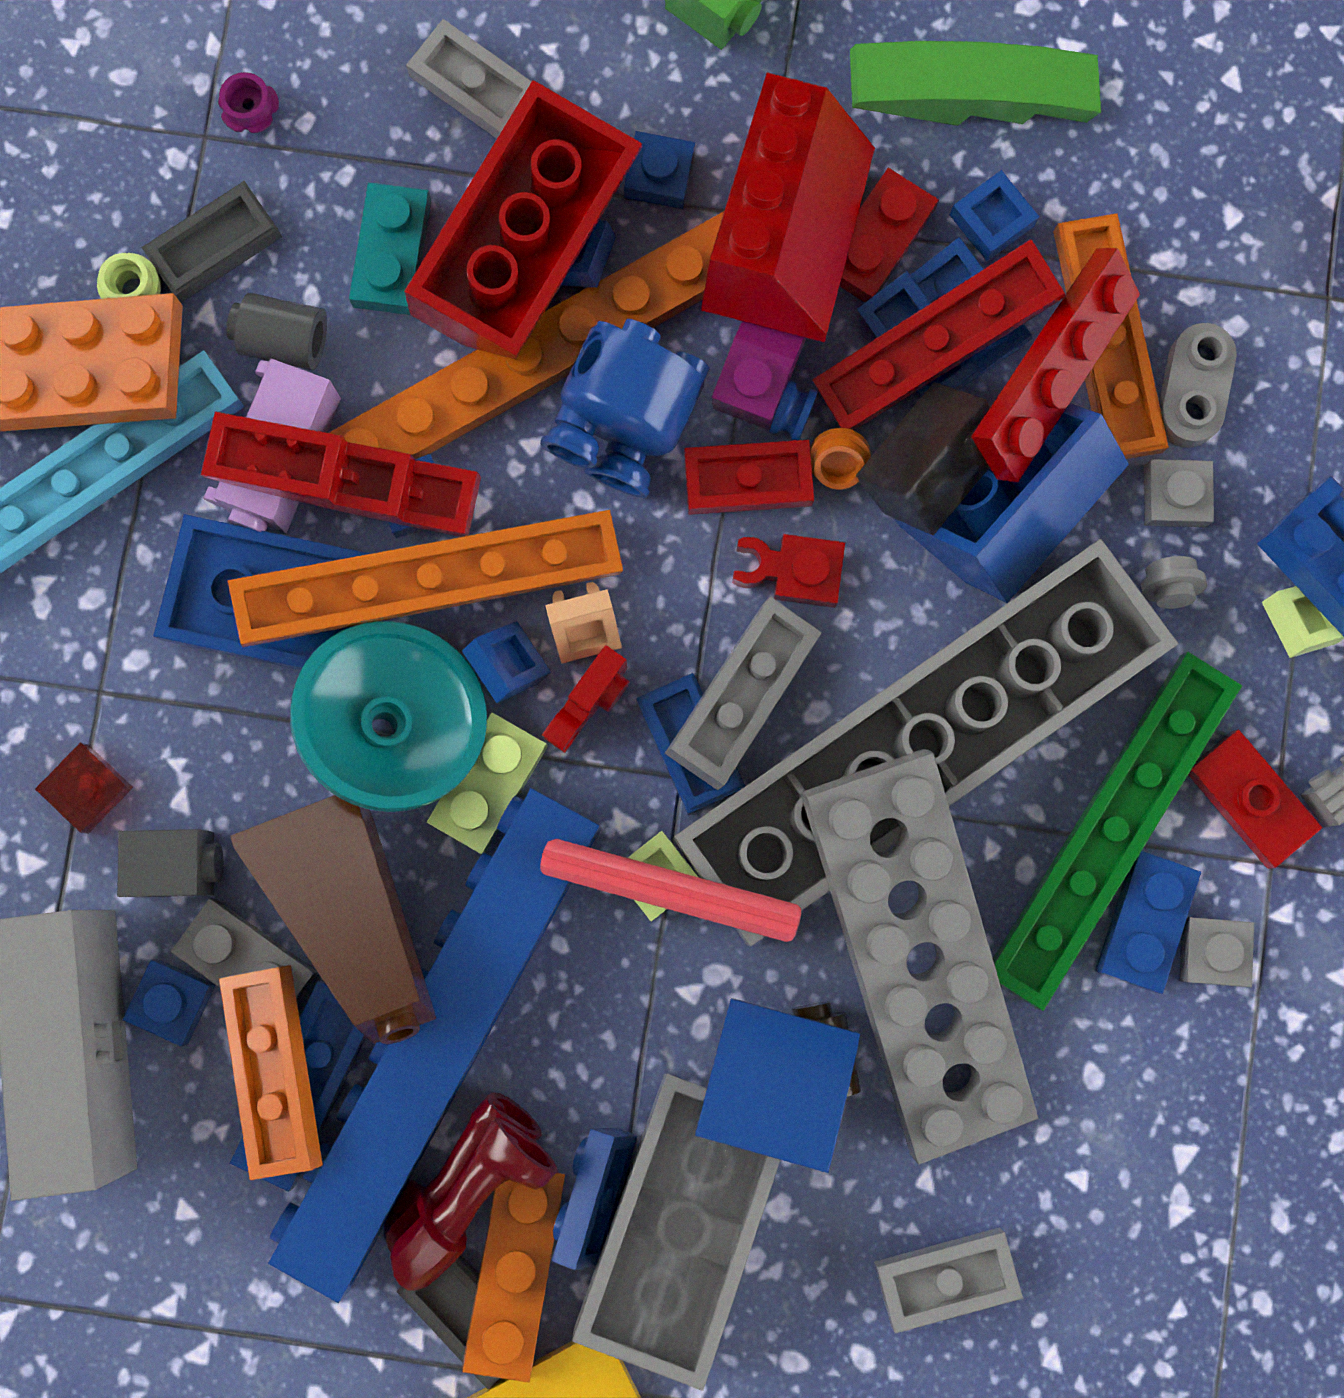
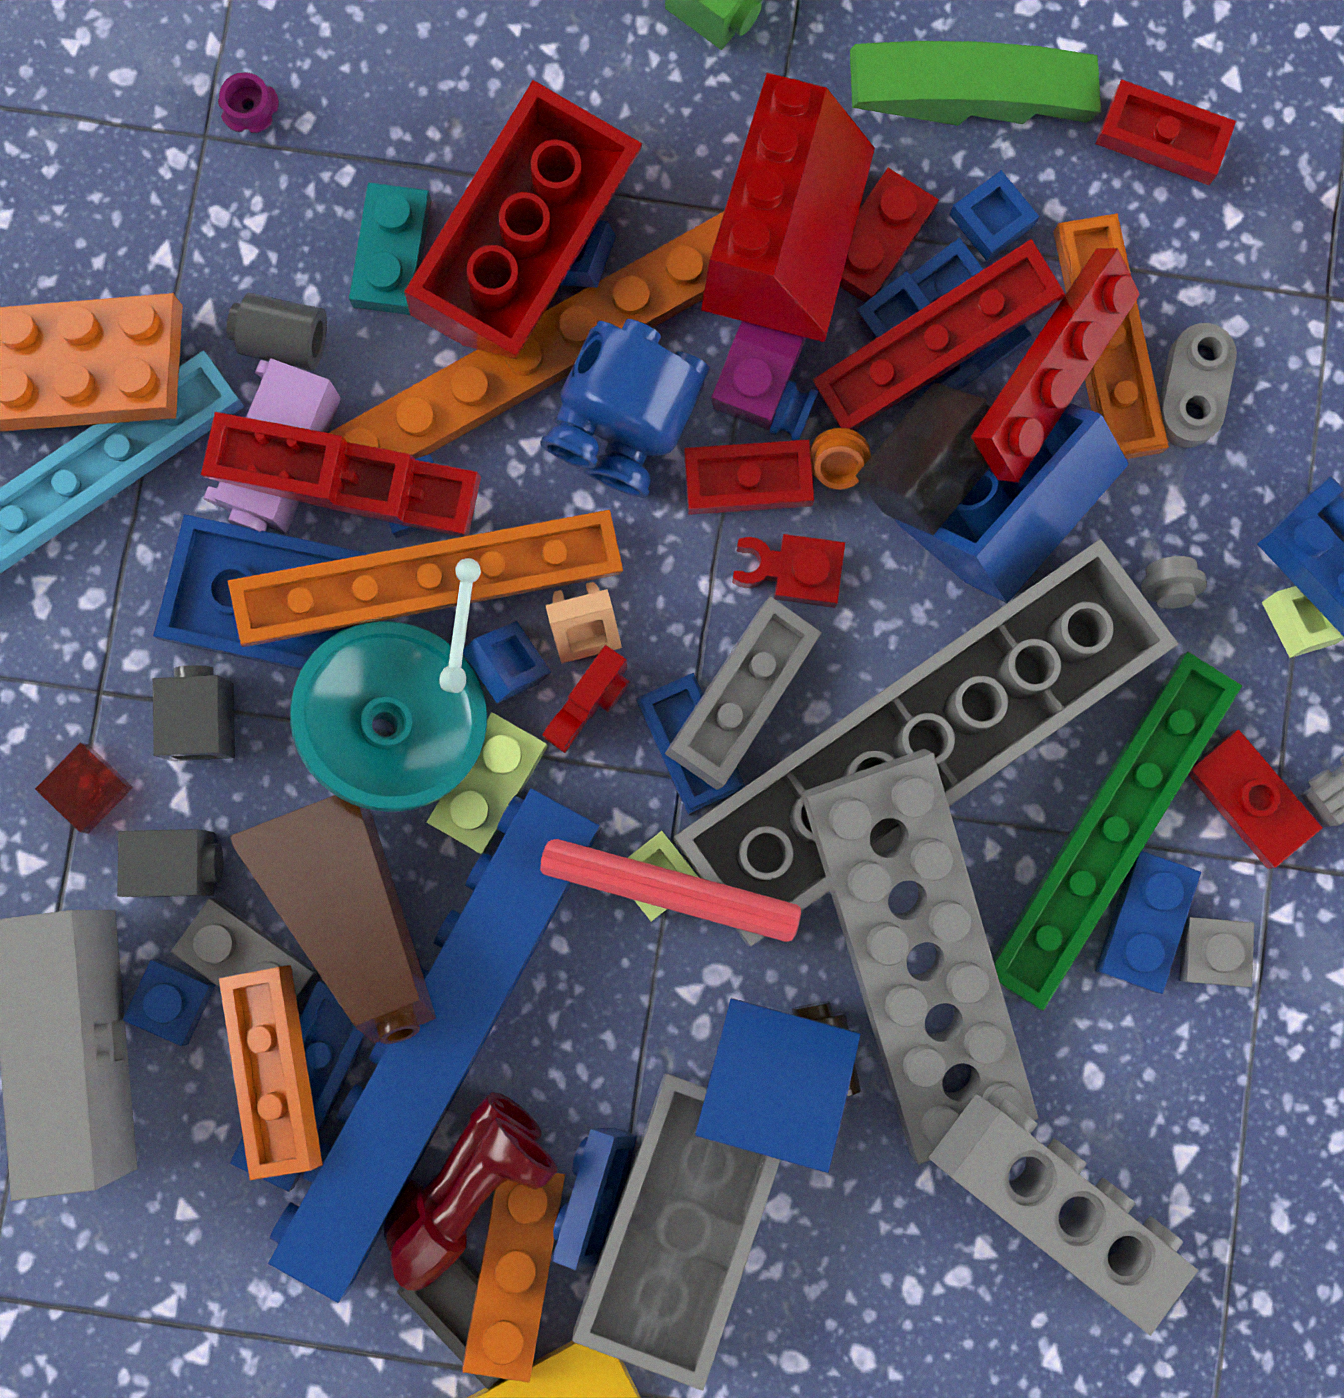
yellowish green plate [97,253,161,299] -> none
dark grey tile [141,181,282,303] -> none
light grey plate [406,19,532,139] -> none
blue plate [624,131,695,209] -> none
light grey plate [874,1227,1023,1334] -> none
light grey plate [1144,459,1214,527] -> none
none -> dark grey brick [152,665,235,761]
none -> light aqua hinge [440,558,481,693]
none -> light grey brick [928,1094,1198,1336]
none -> red plate [1095,79,1236,185]

